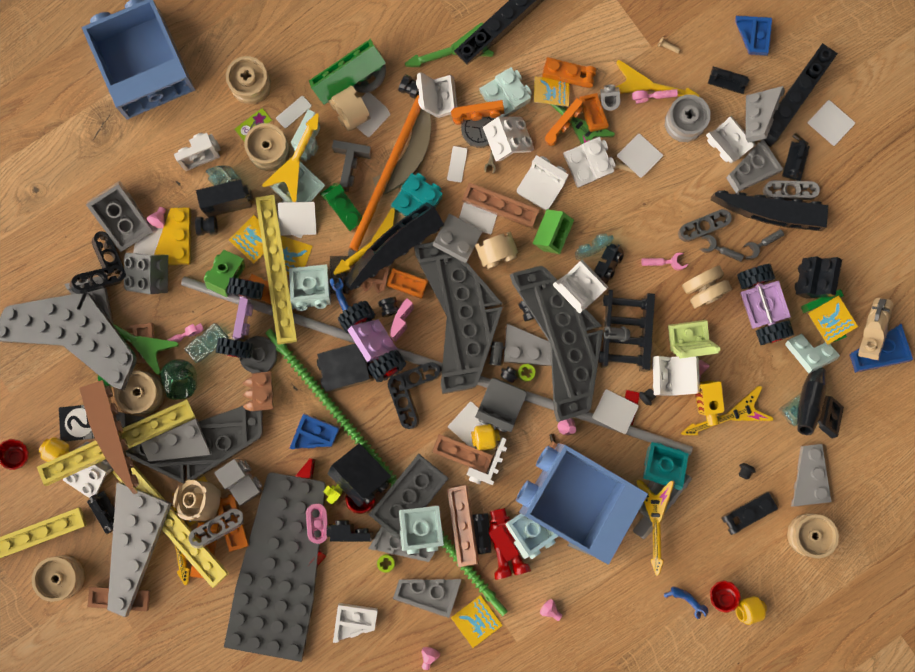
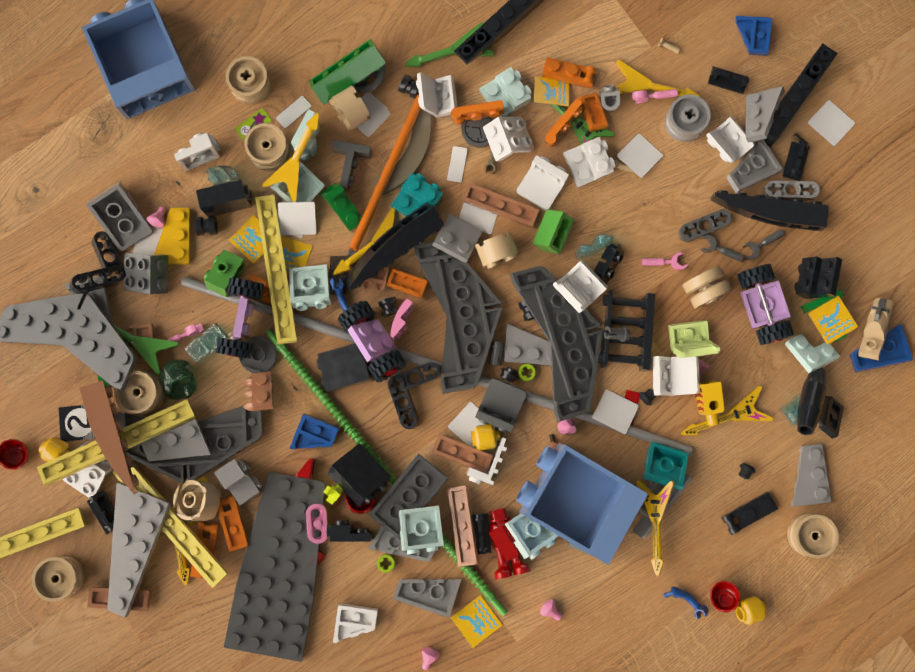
light grey beam [189,509,243,549] -> none

